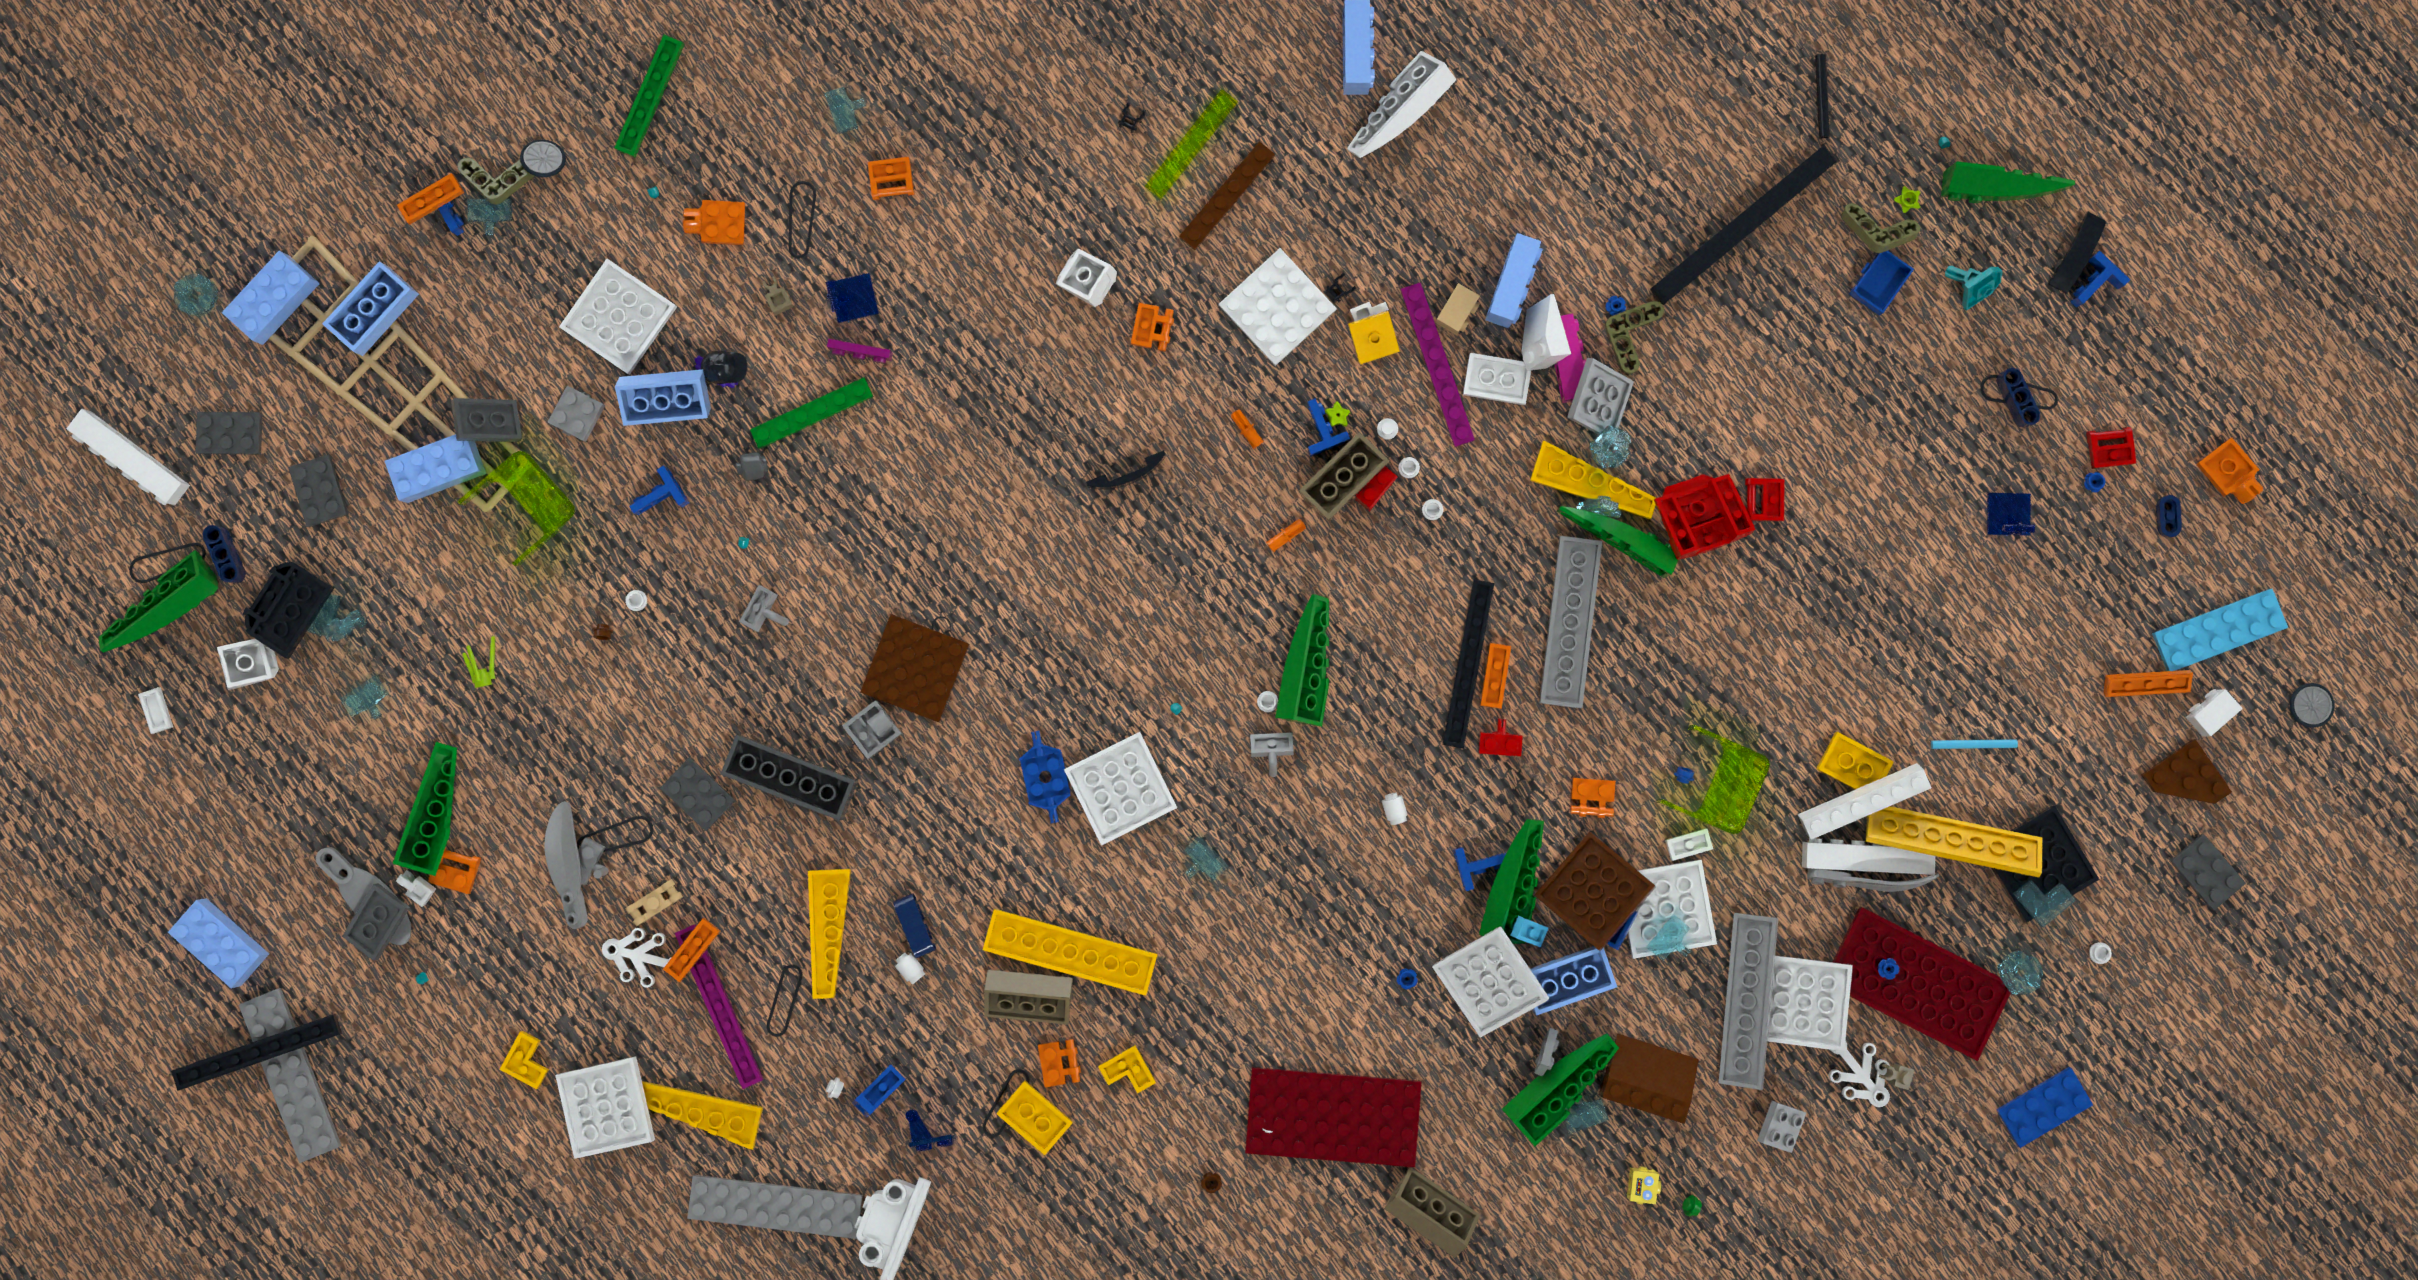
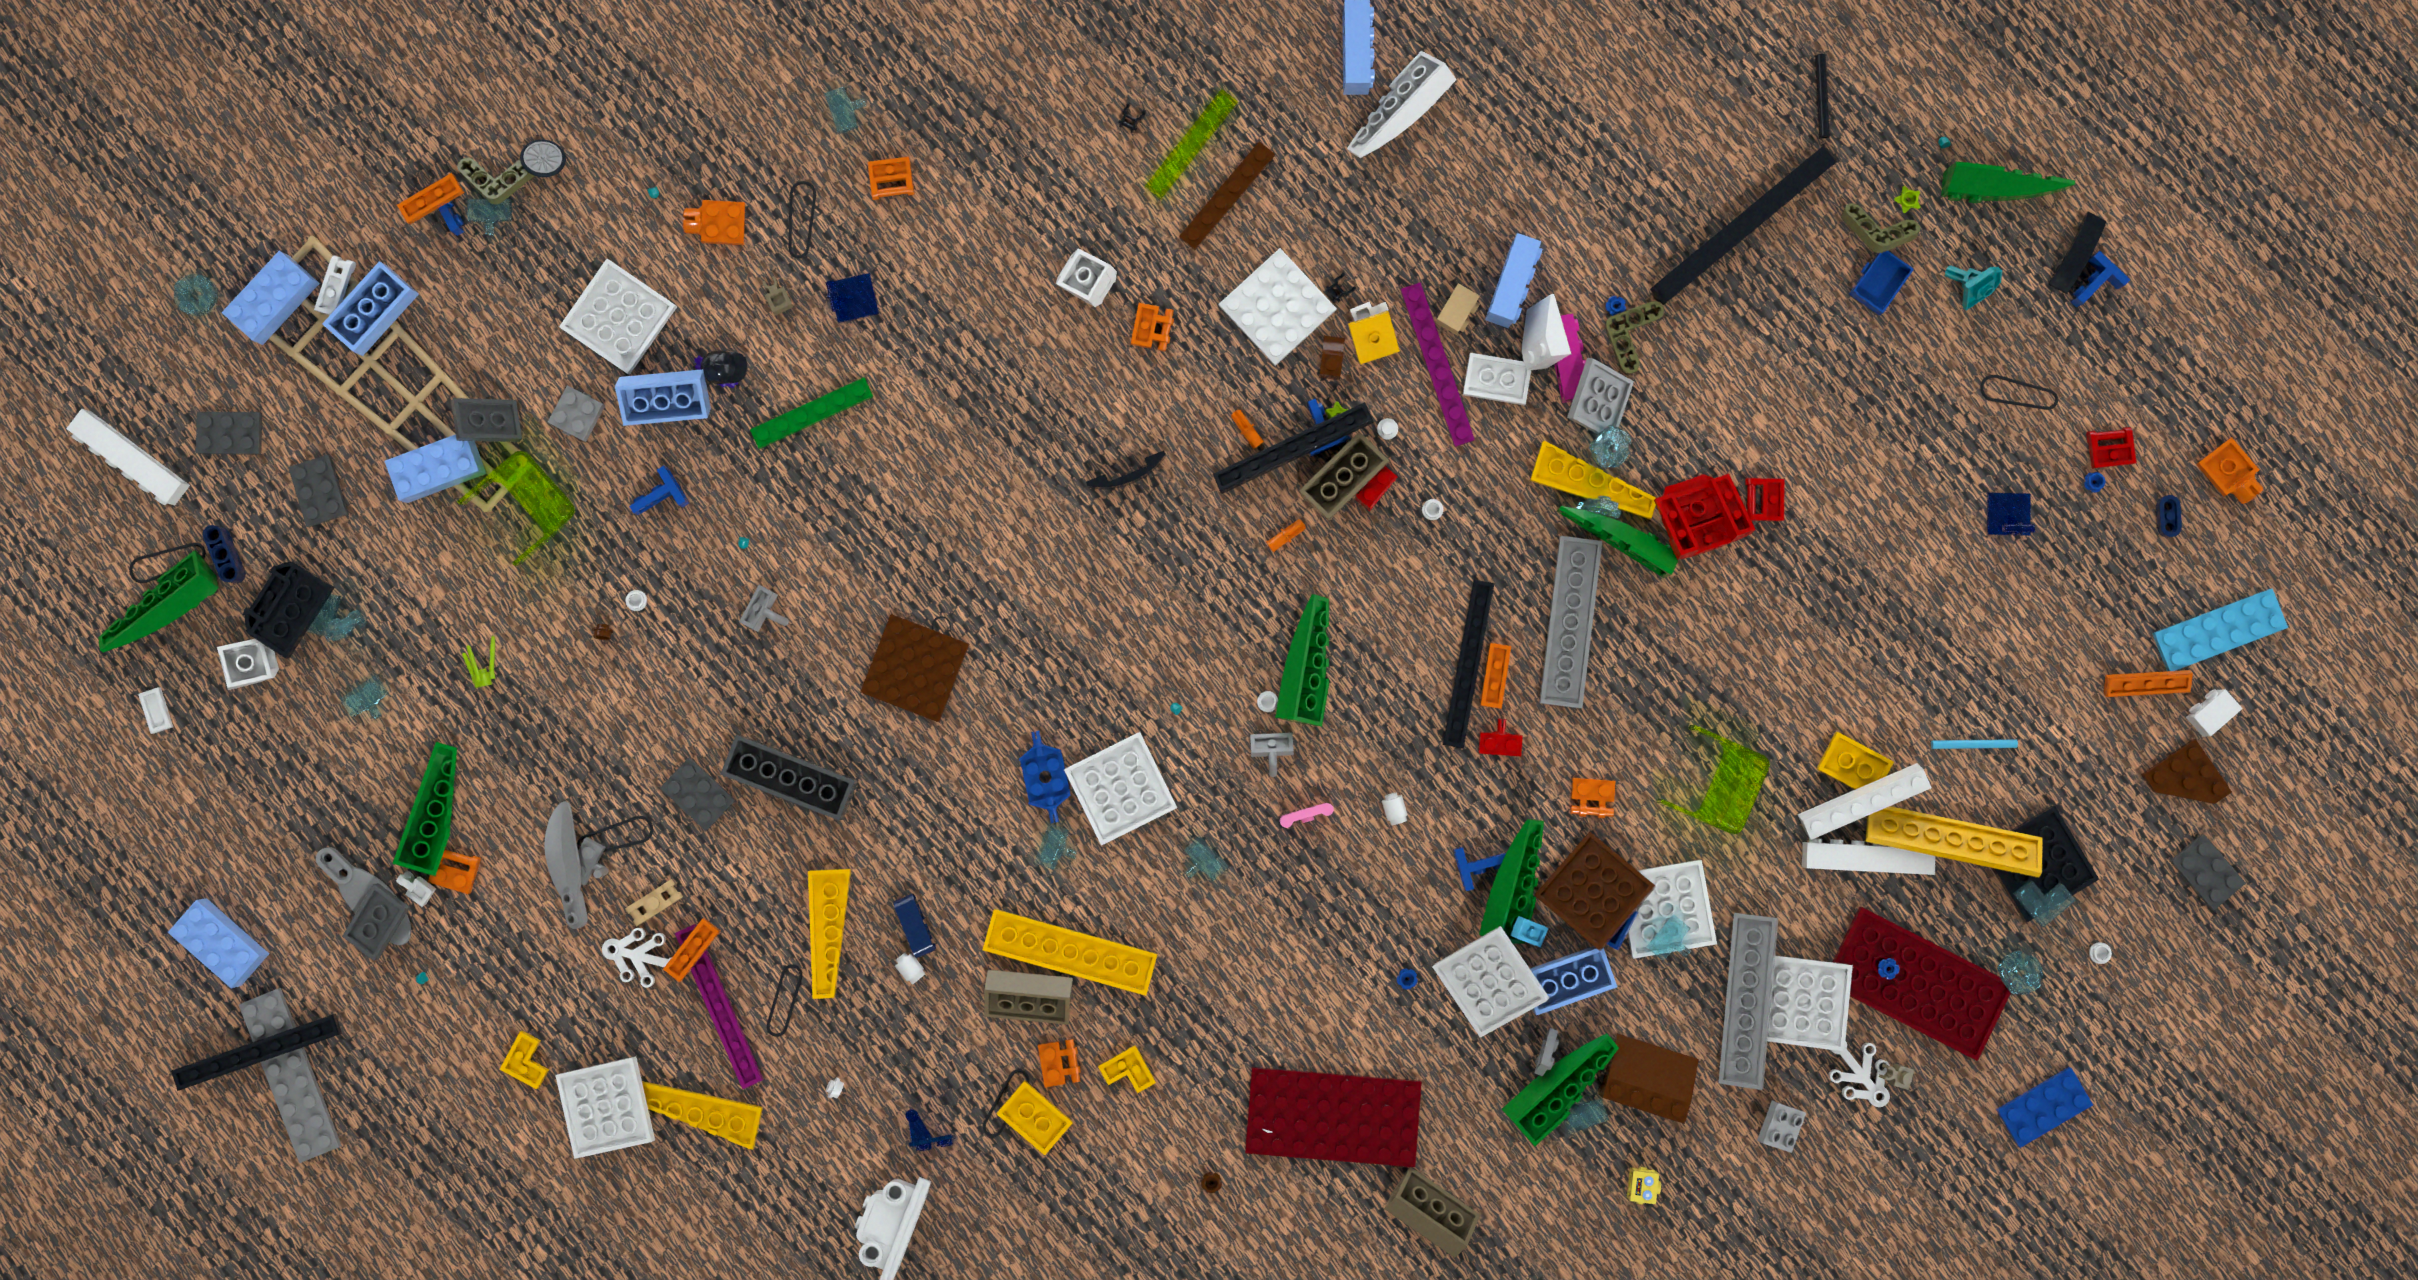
green plate [614,35,685,158] -> none
light grey plate [687,1175,863,1239] -> none
dark grey head [736,452,768,481] -> none
magenta plate [827,339,893,364] -> none
light grey plate [842,700,902,759] -> none
blue bracket [852,1064,906,1118] -> none
white plate [1398,457,1420,478] -> none
white plate [1665,828,1713,861] -> none
blue plate [1674,766,1695,784] -> none
green plate [1682,1195,1702,1217] -> none
light grey plant [1807,869,1939,892] -> none
dark blue beam [1996,368,2040,428] -> none
light grey wheel [2289,683,2335,728] -> none
none -> white plate [314,255,356,315]
none -> clear light blue plate [1034,823,1077,870]
none -> black tile [1213,402,1374,494]
none -> bright pink plate [1280,803,1334,828]
none -> reddish brown arch [1319,335,1345,380]

